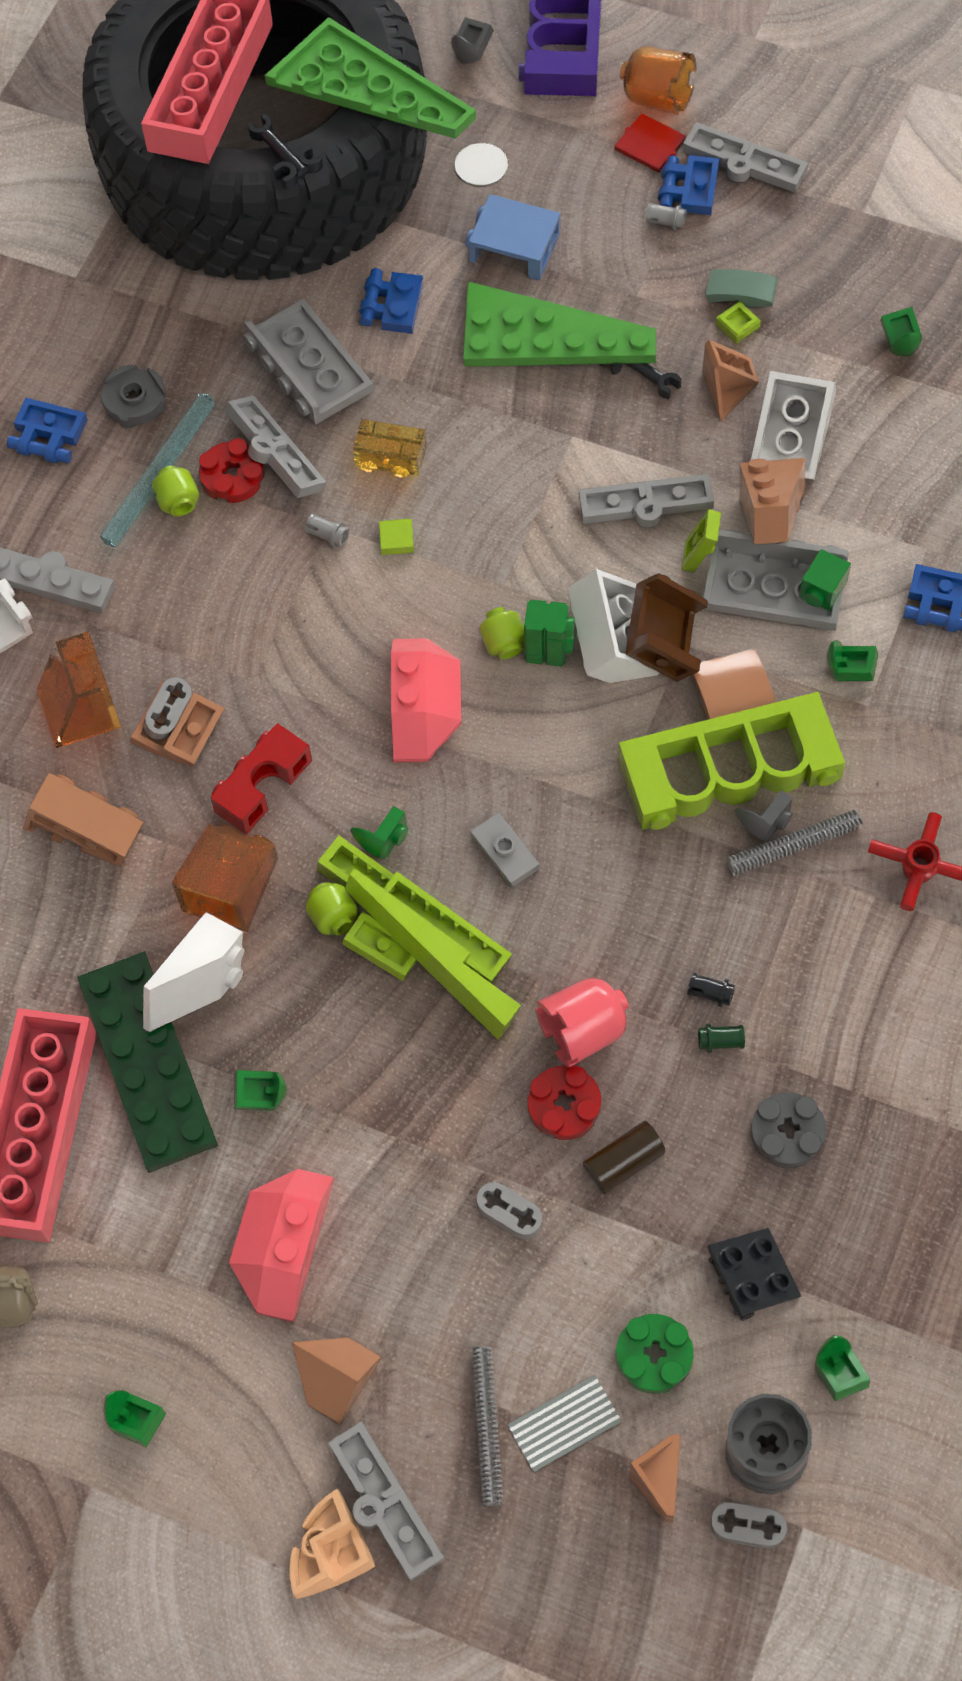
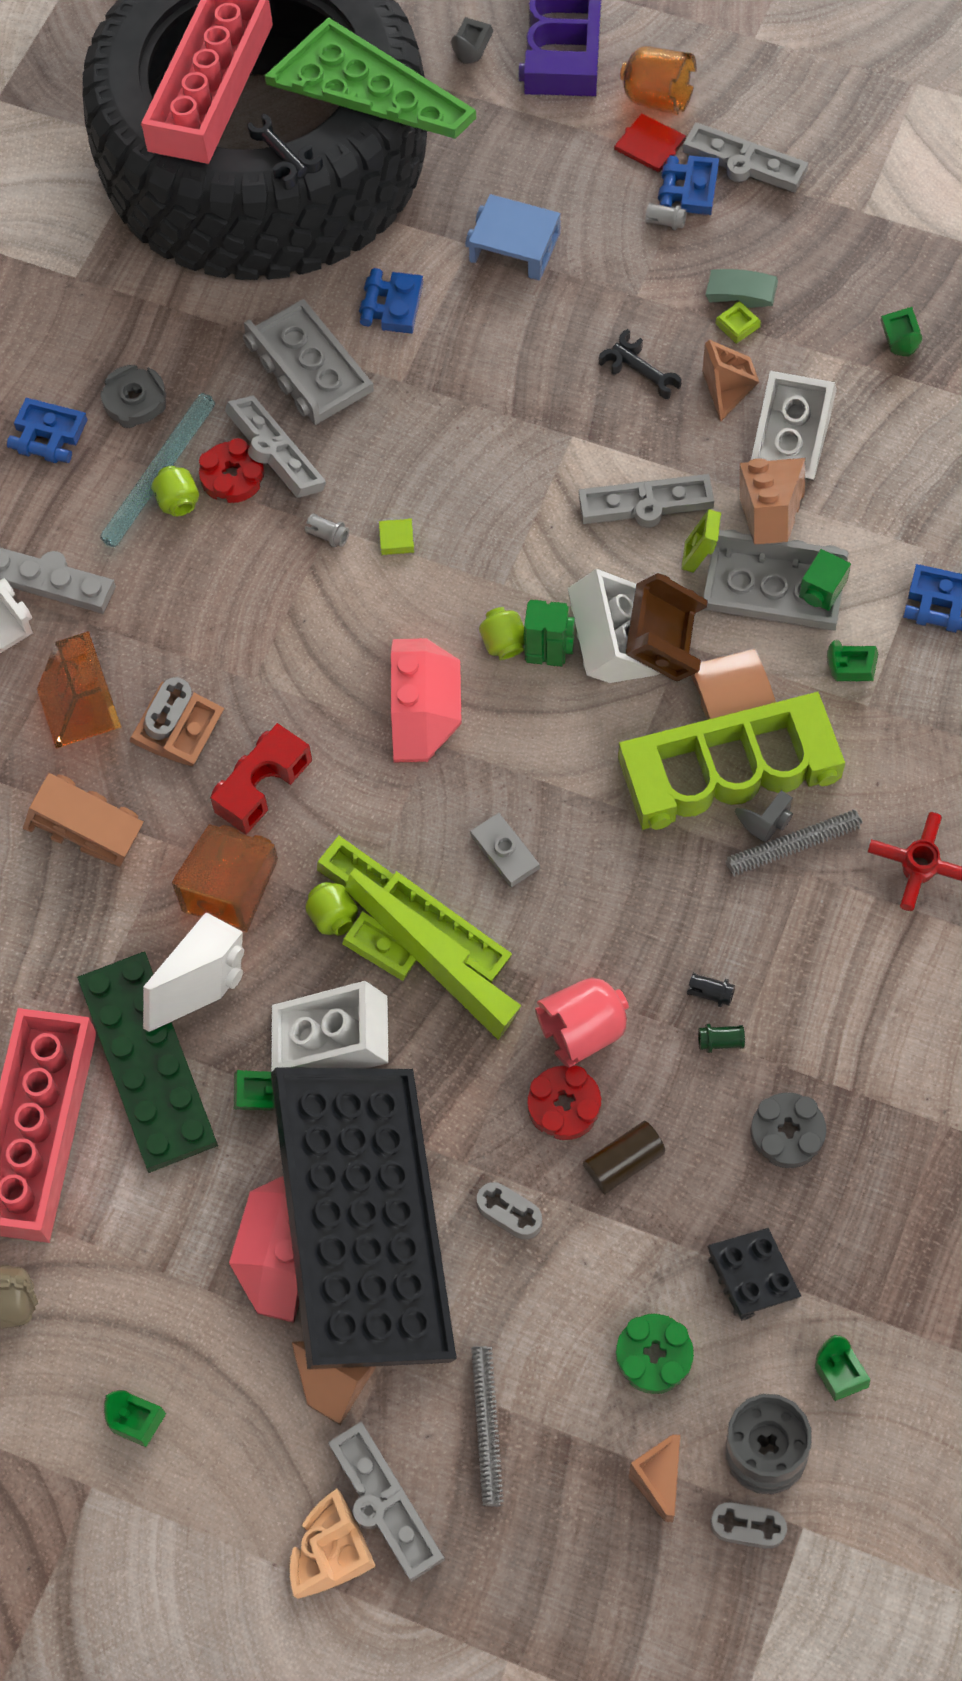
green plate [350,806,408,859] -> none
clear yellow brick [353,419,427,477] -> none
white sticker [455,143,508,185] -> none
bright green wing [463,282,656,367] -> none
light grey sticker [507,1375,622,1472] -> none
none -> black plate [271,1067,457,1370]
none -> white slope [272,981,389,1071]

